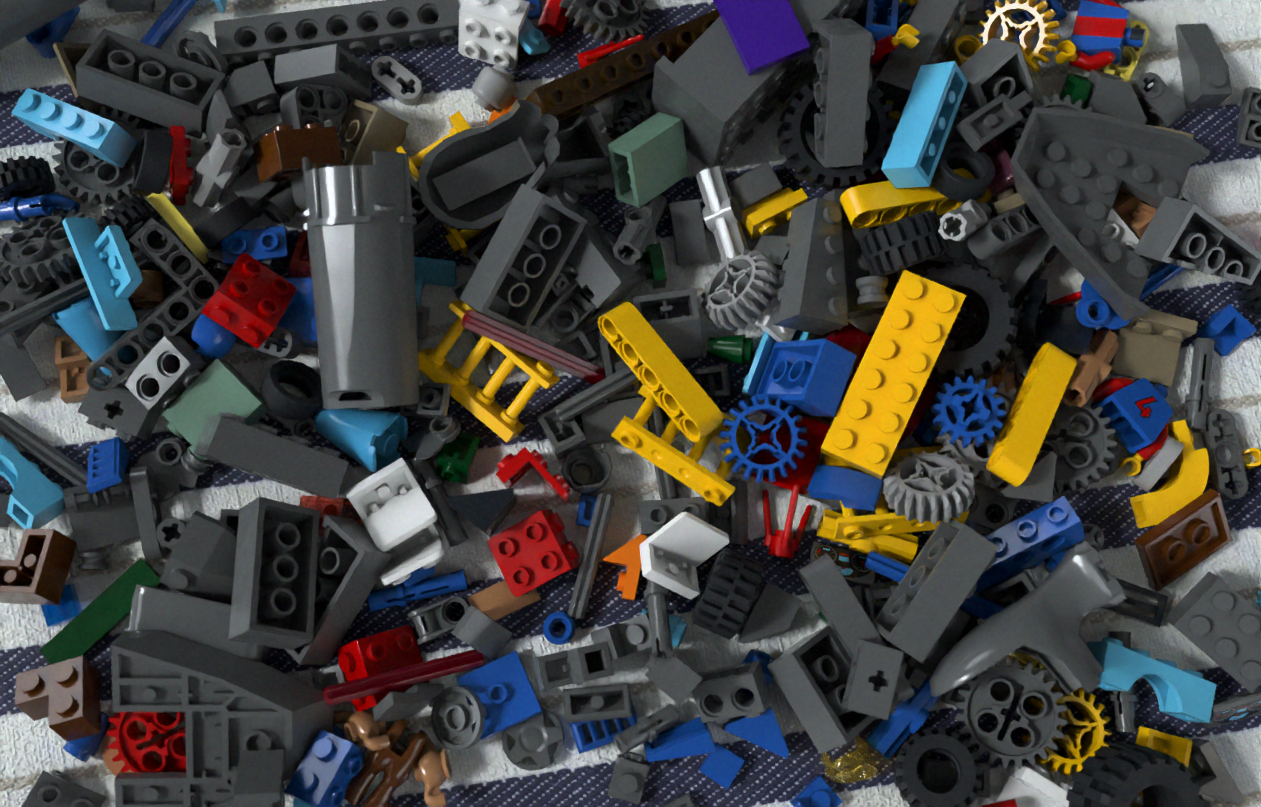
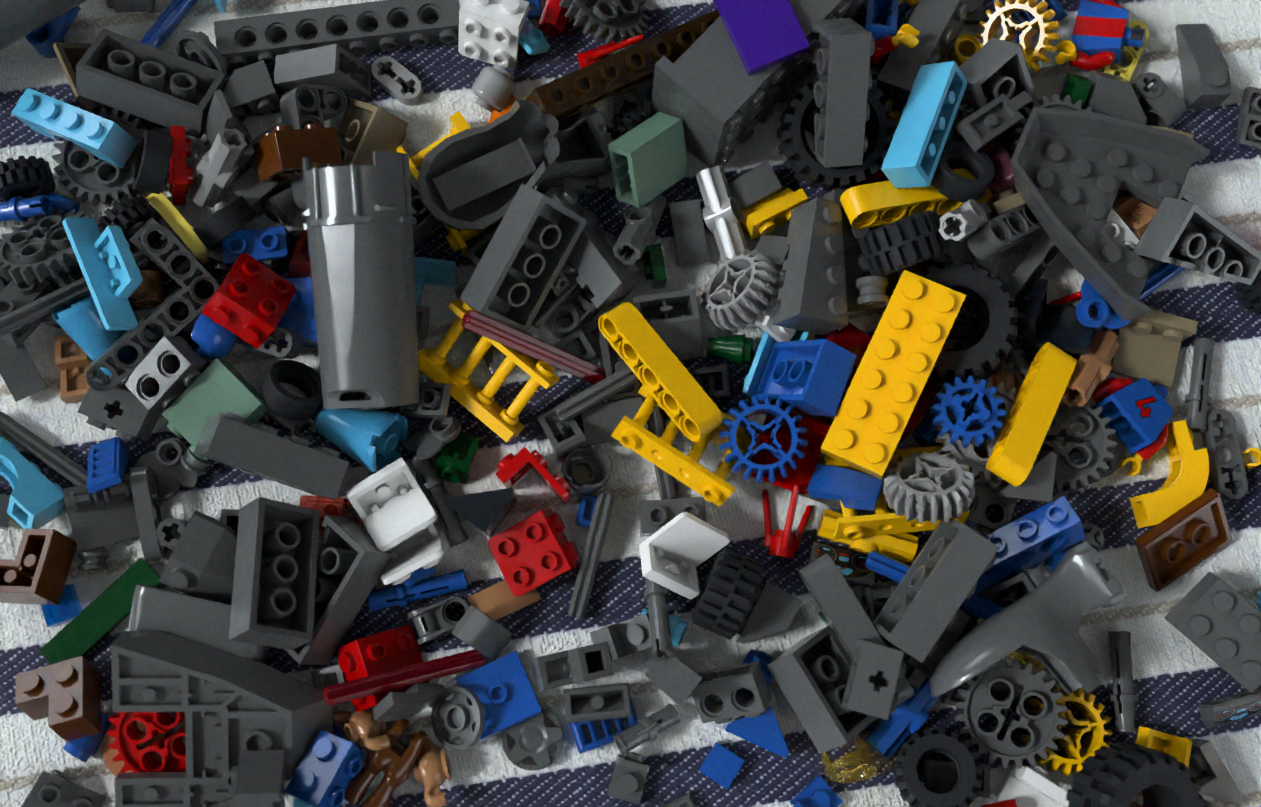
blue plate [543,612,576,645] -> none
orange slope [602,534,647,601] -> none
blue slope [644,717,717,762] -> none
dark grey slope [709,480,748,545] -> none
medium azure arch [1087,637,1217,723] -> none
black tile [1100,578,1168,627] -> none
light grey beam [1132,435,1184,492] -> none
blue panel [1196,304,1257,357] -> none

